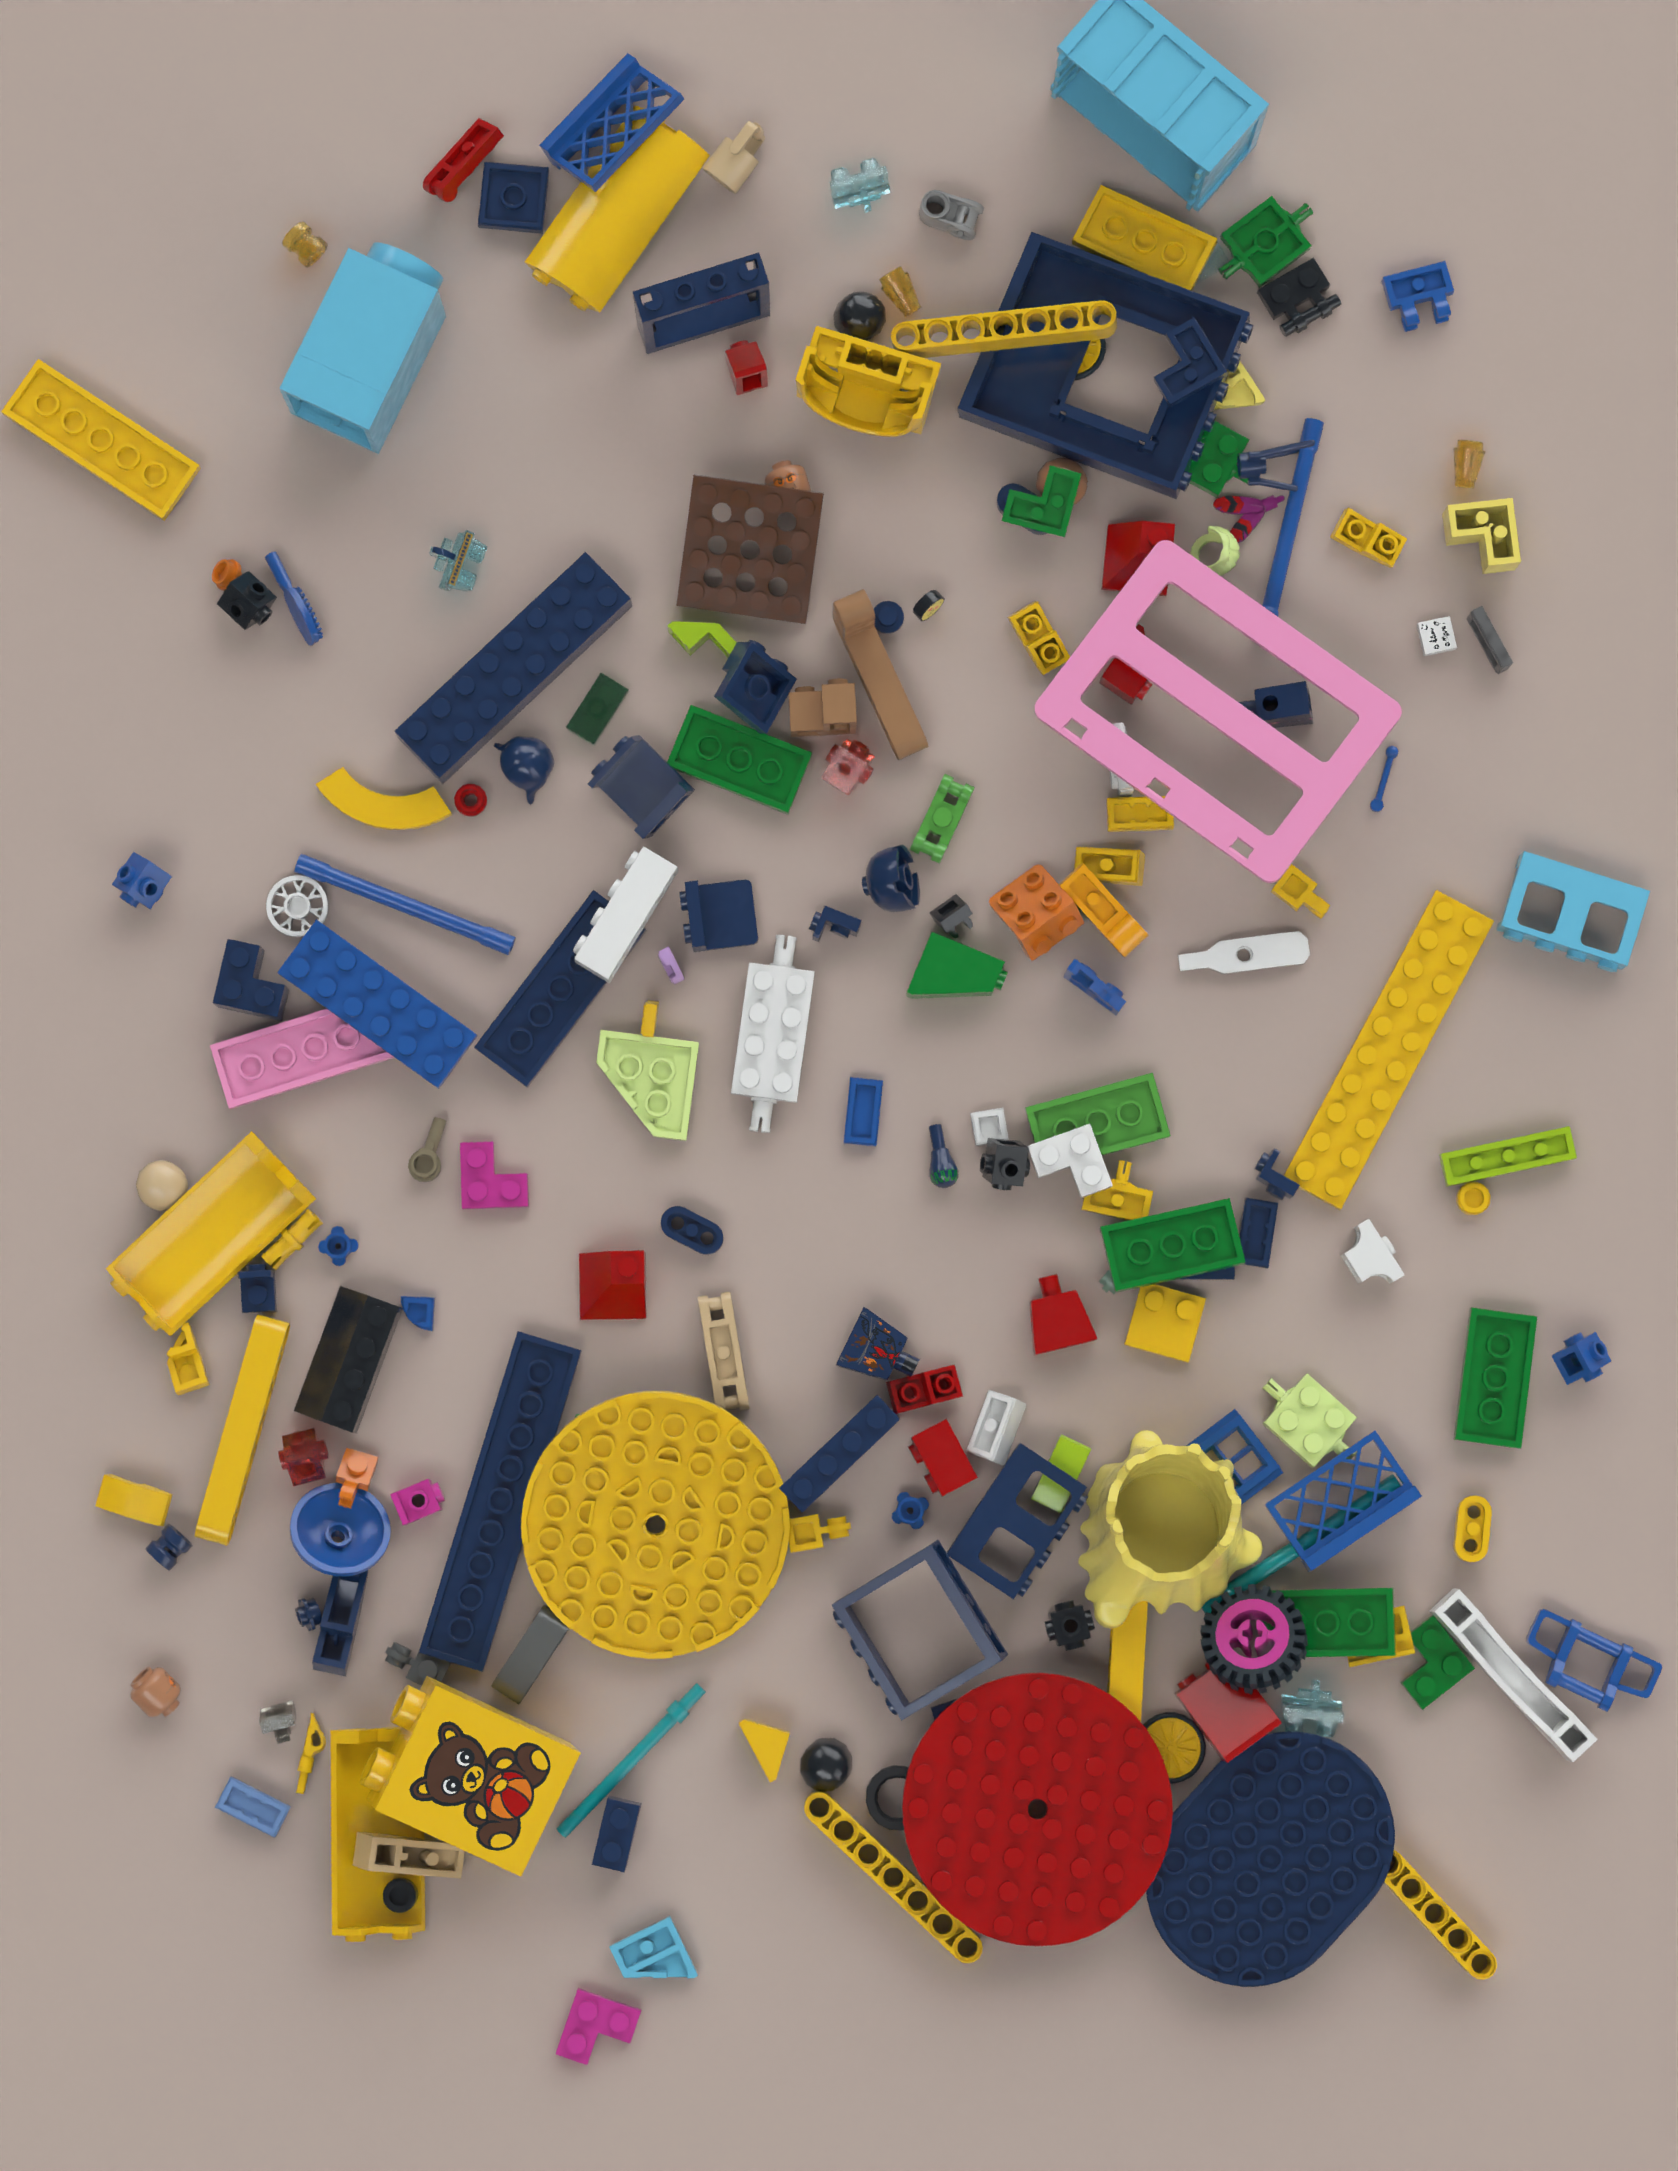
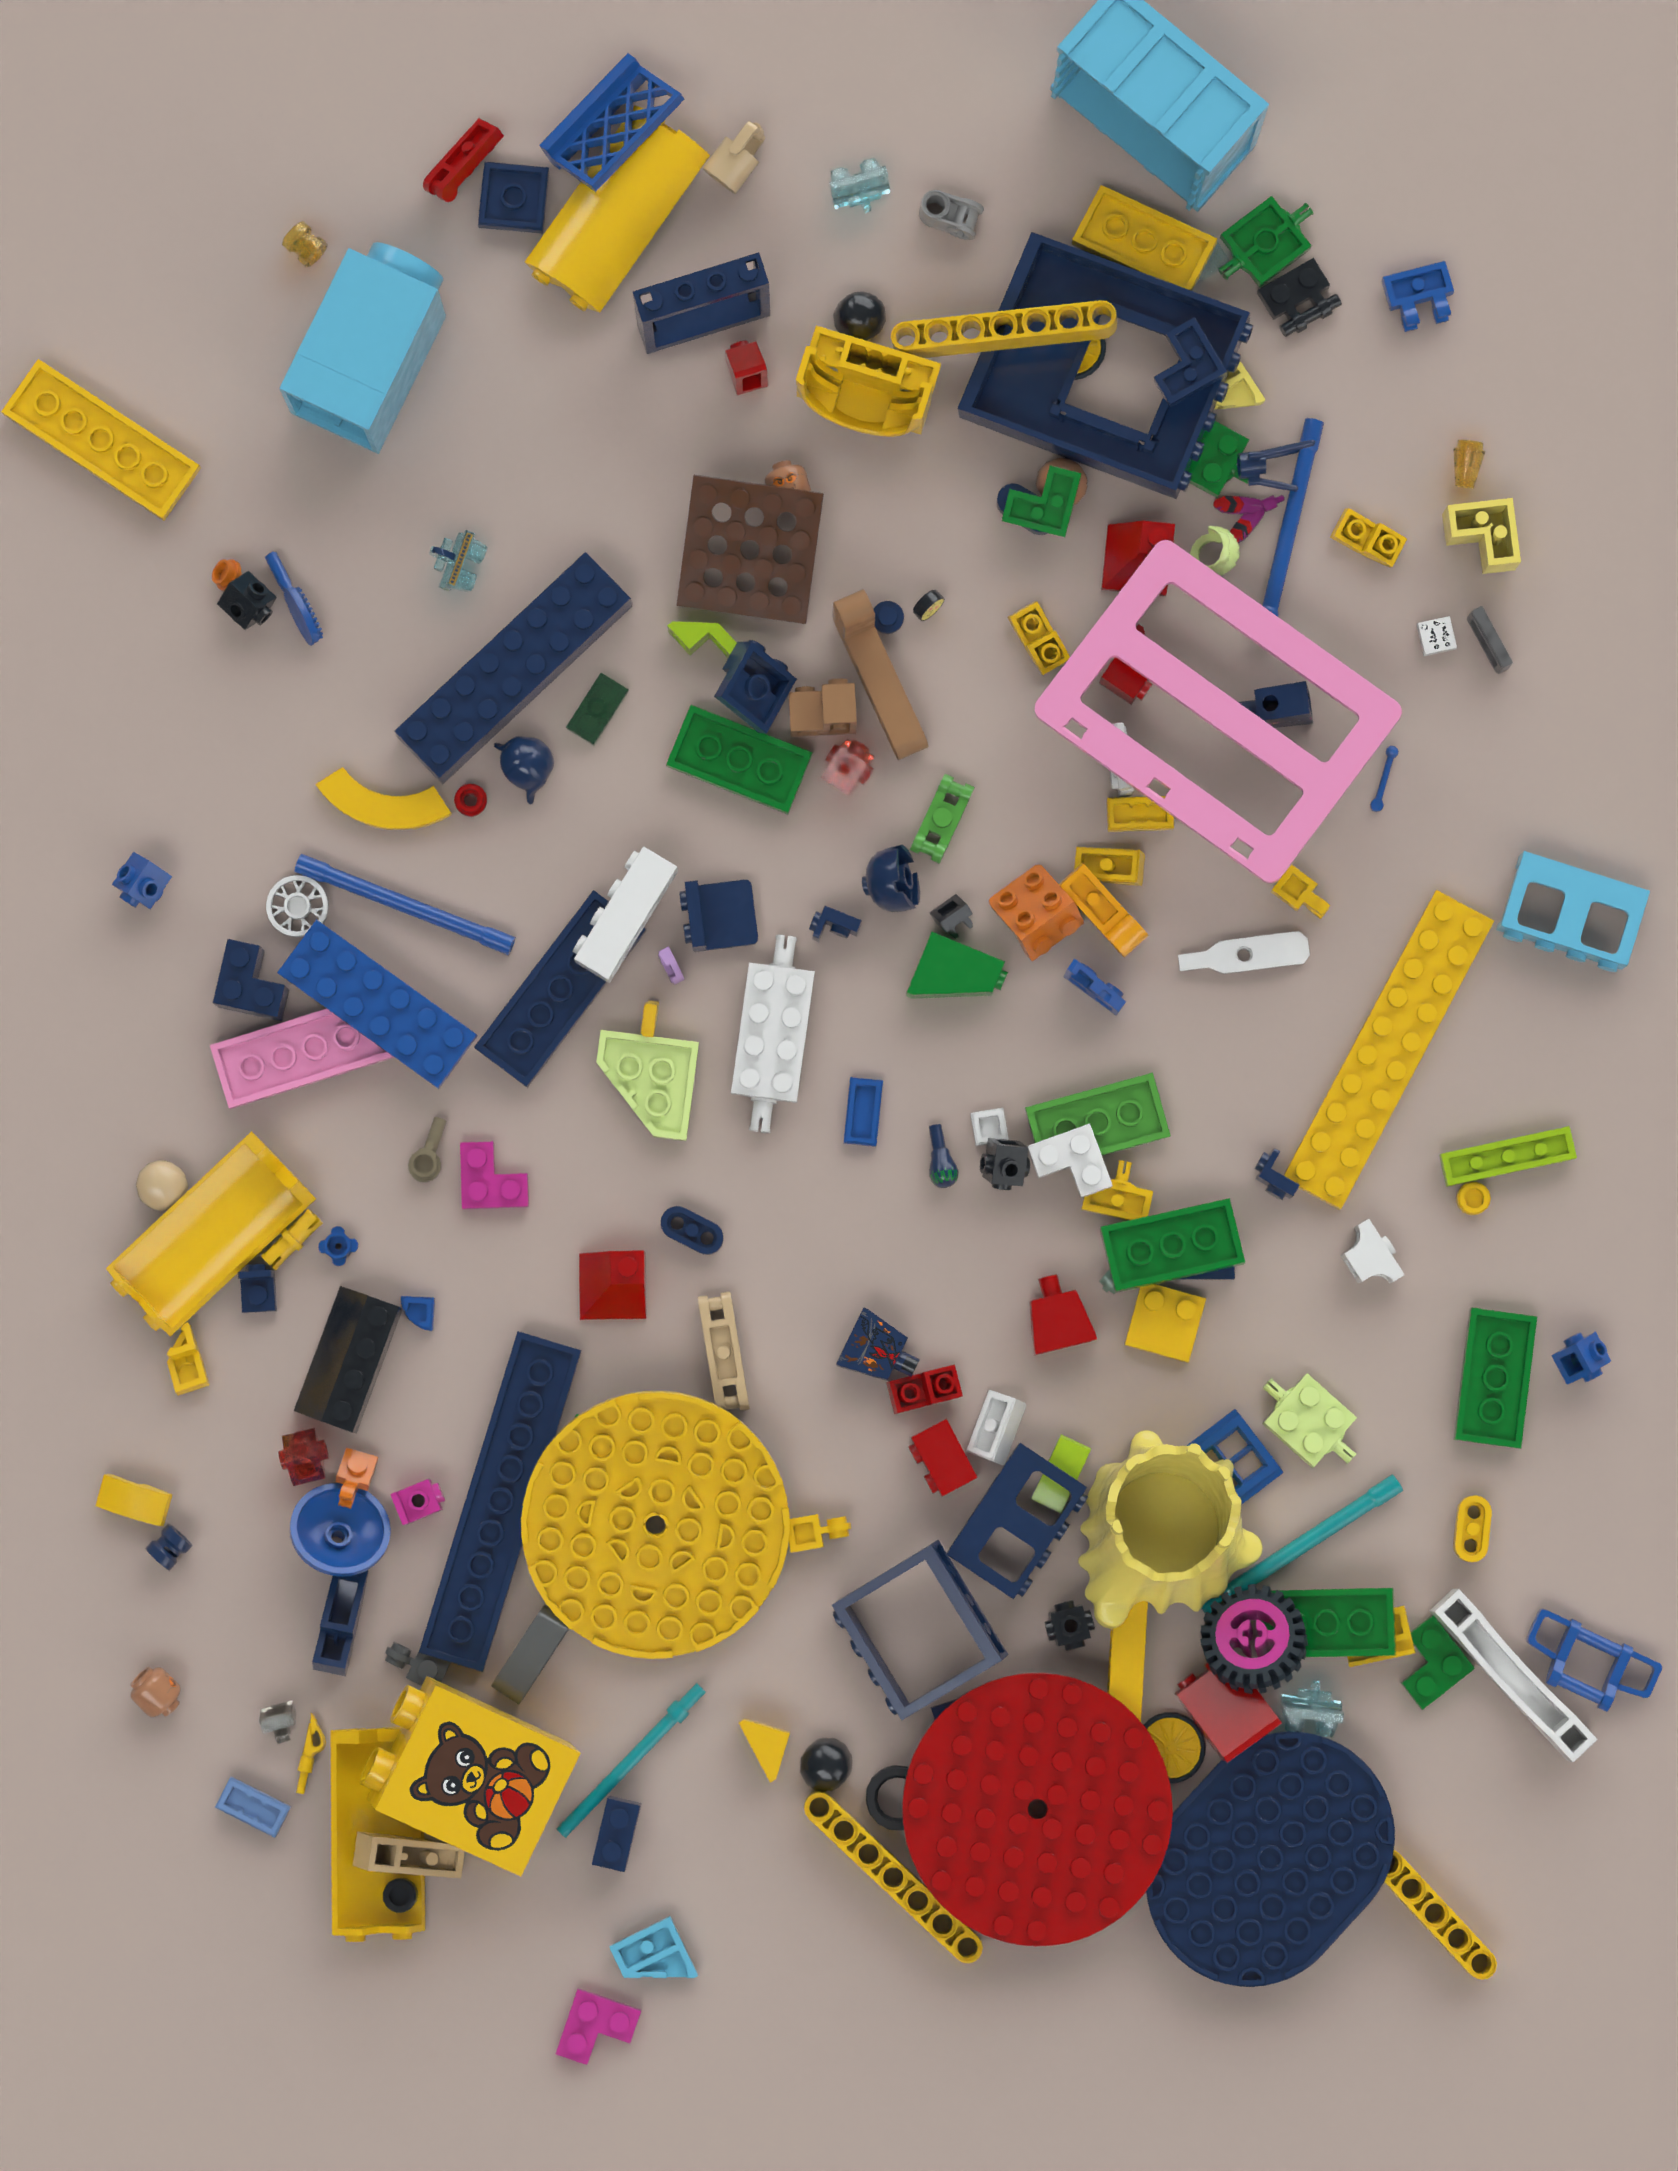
yellow beam [195,1315,290,1546] -> none
dark blue plate [295,1598,322,1631] -> none
dark blue panel [588,735,695,839] -> none
dark blue window [779,1395,900,1513] -> none
clear yellow cone [879,266,922,317] -> none
blue plate [892,1492,929,1529] -> none
dark blue plate [1239,1198,1278,1269] -> none
blue fence [1265,1431,1422,1572] -> none

